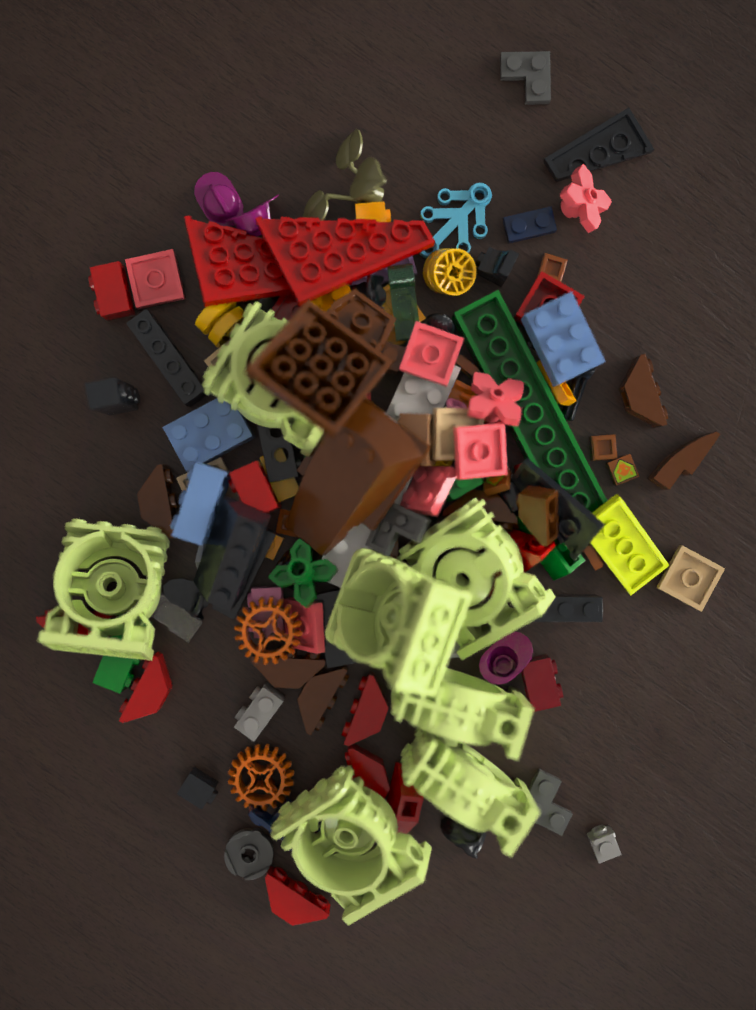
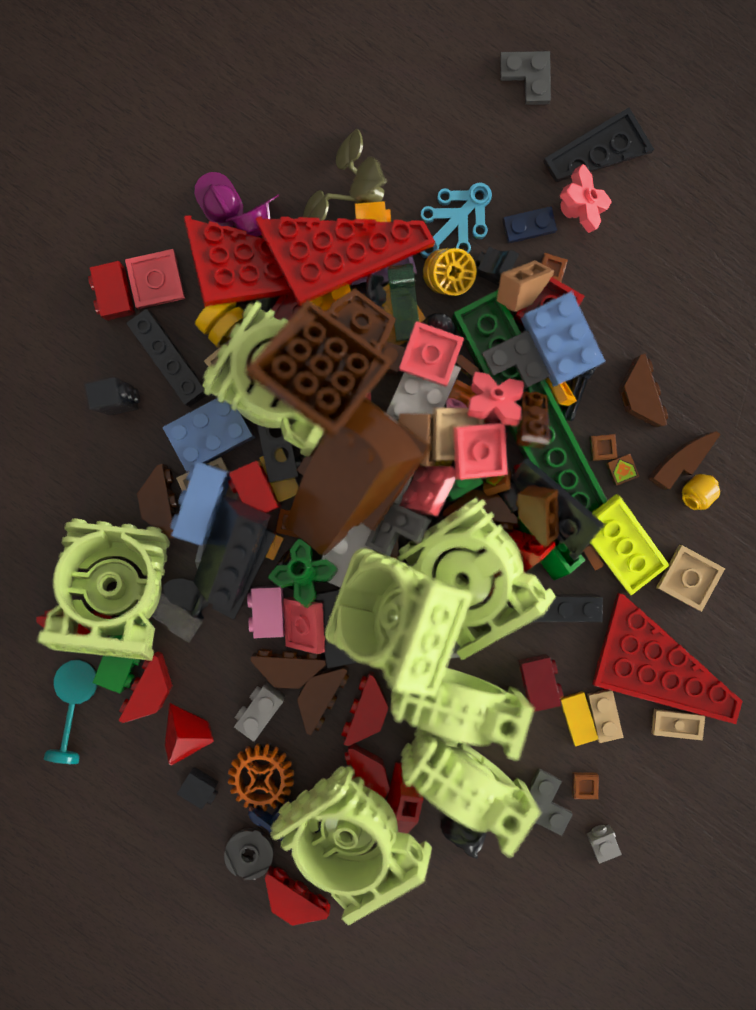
orange gear [234,596,303,665] -> none
magenta piece [479,632,533,685] -> none
none -> teal piece [43,660,98,764]
none -> red slope [165,703,214,766]
none -> dark grey plate [482,331,550,388]
none -> medium nougat slope [497,261,554,312]
none -> reddish brown slope [516,391,550,449]
none -> yellow tile [560,691,598,747]
none -> dark orange tile [572,772,599,799]
none -> tan plate [587,689,624,743]
none -> red wing [592,593,742,724]
none -> tan plate [651,709,705,740]
none -> yellow head [682,474,720,510]

